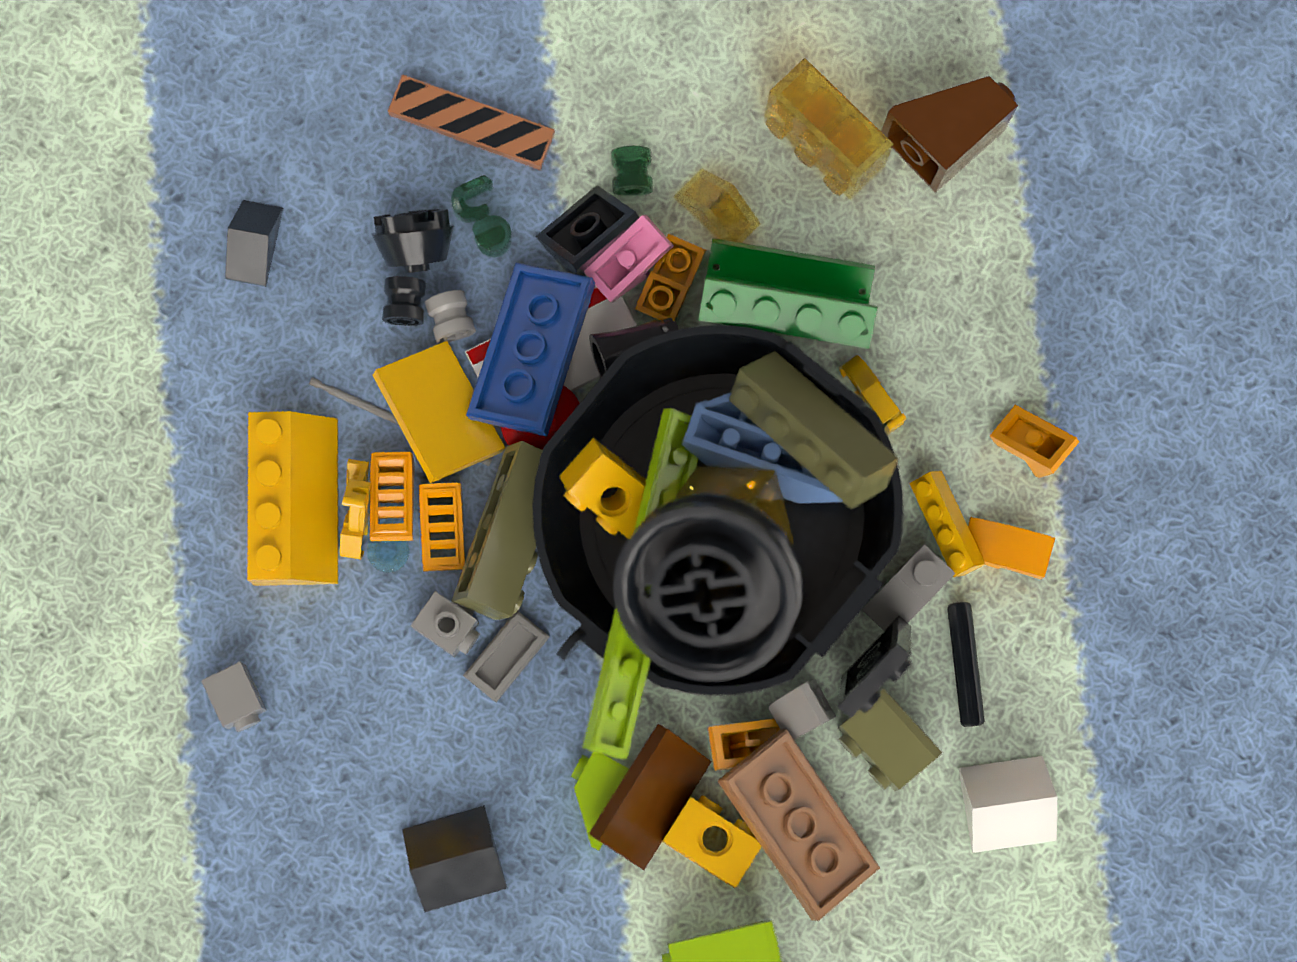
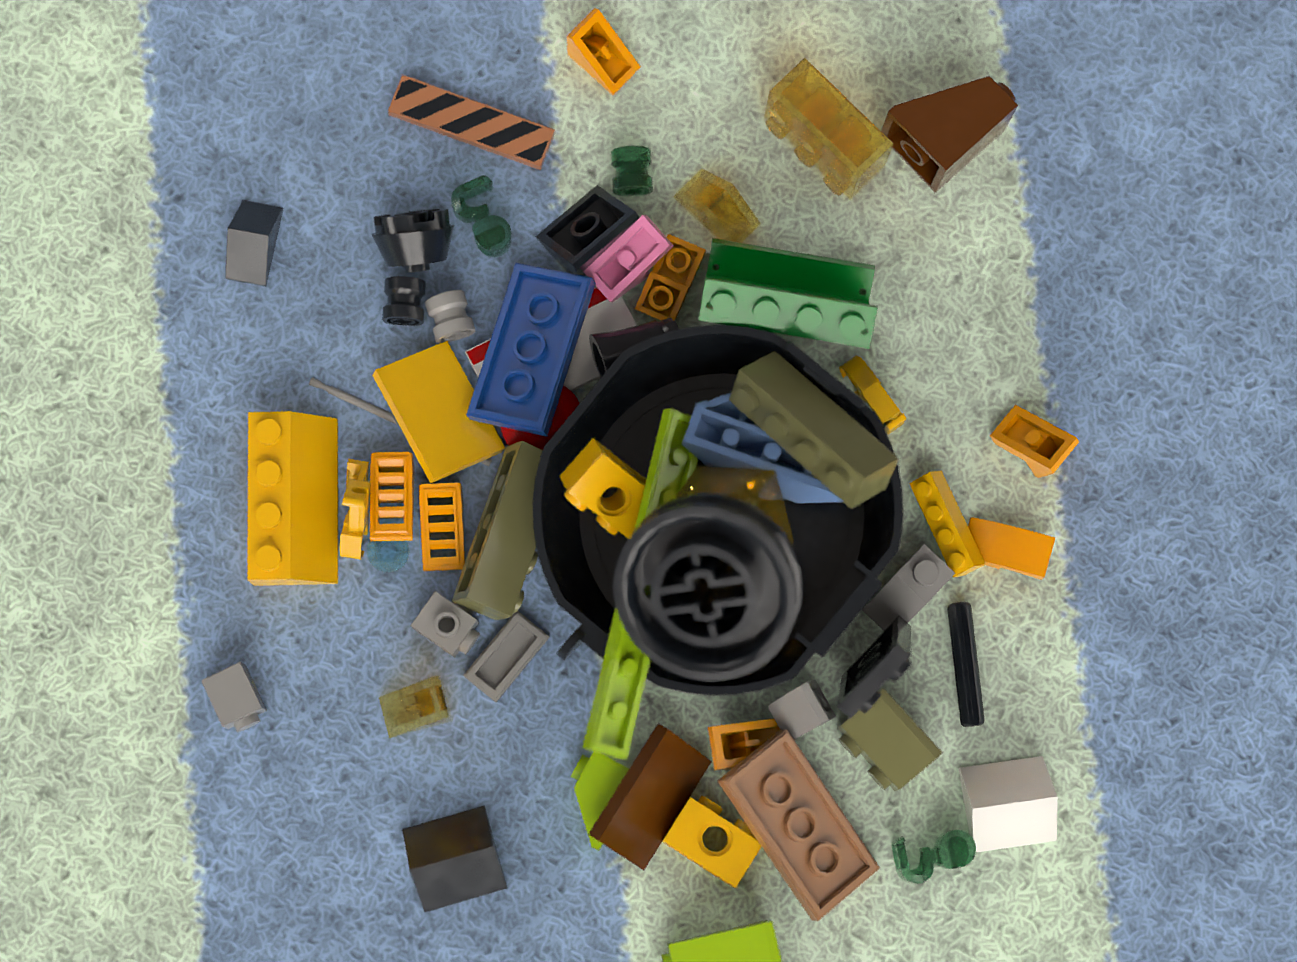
none -> clear yellow slope [379,676,453,738]
none -> light orange slope [567,8,640,95]
none -> clear green leg [891,830,976,884]

